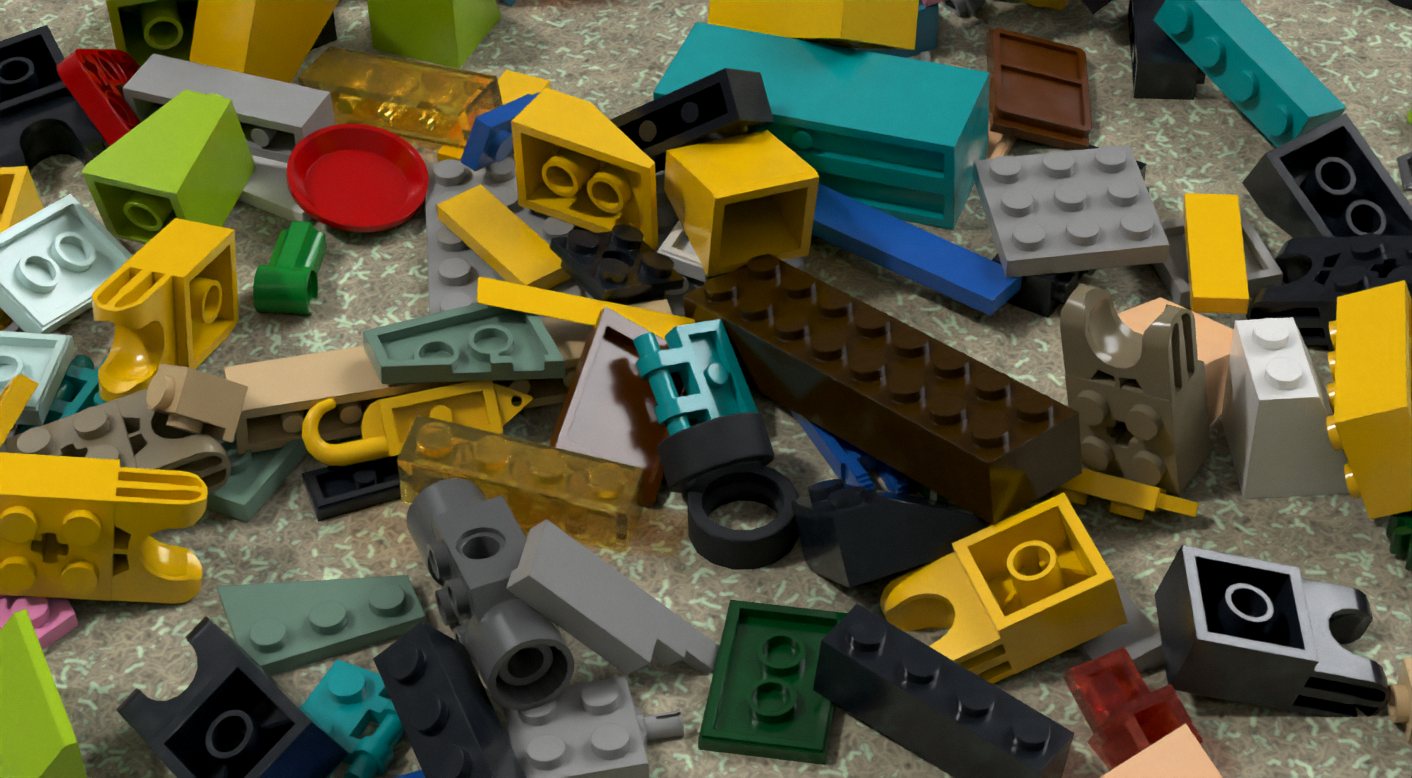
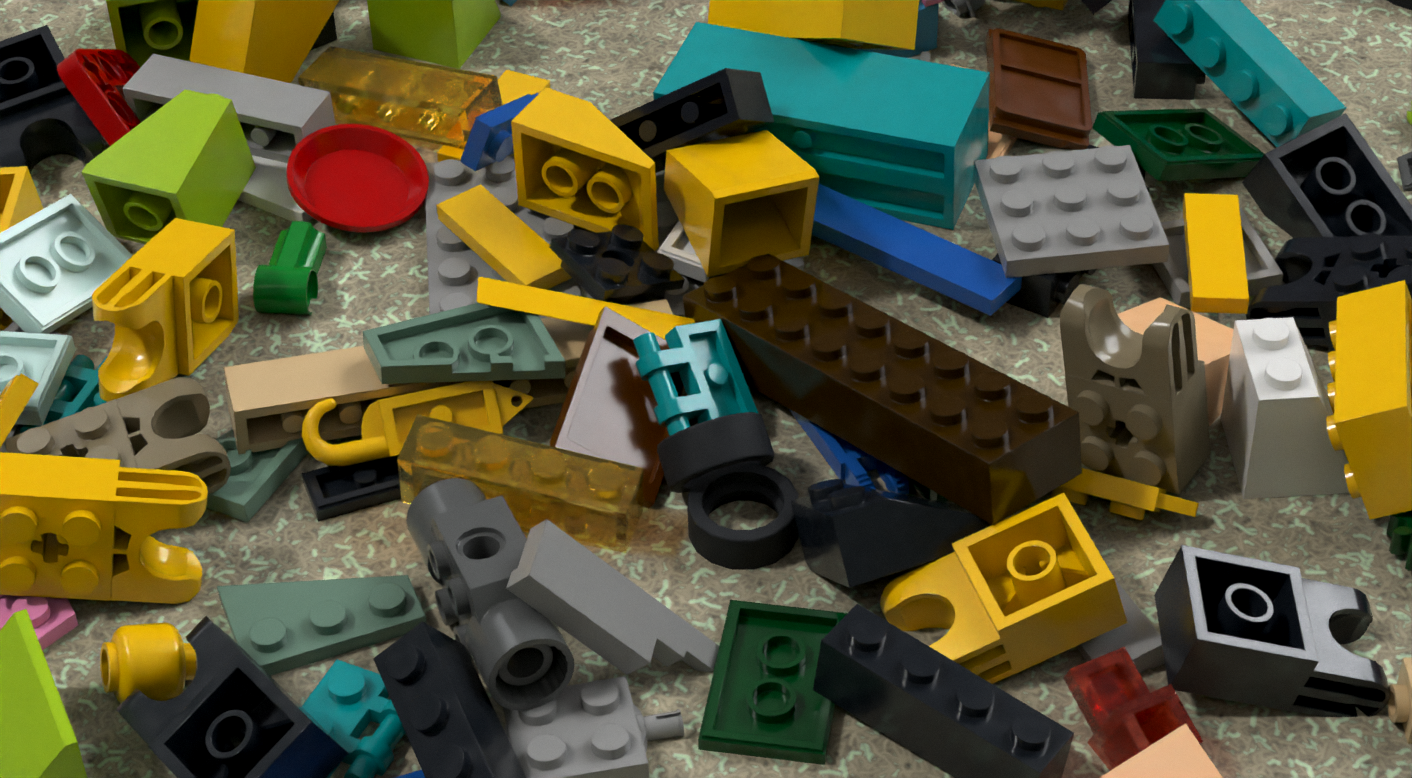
tan brick [146,364,248,443] -> none
none -> yellow head [100,623,197,704]
none -> dark green tile [1092,108,1265,181]

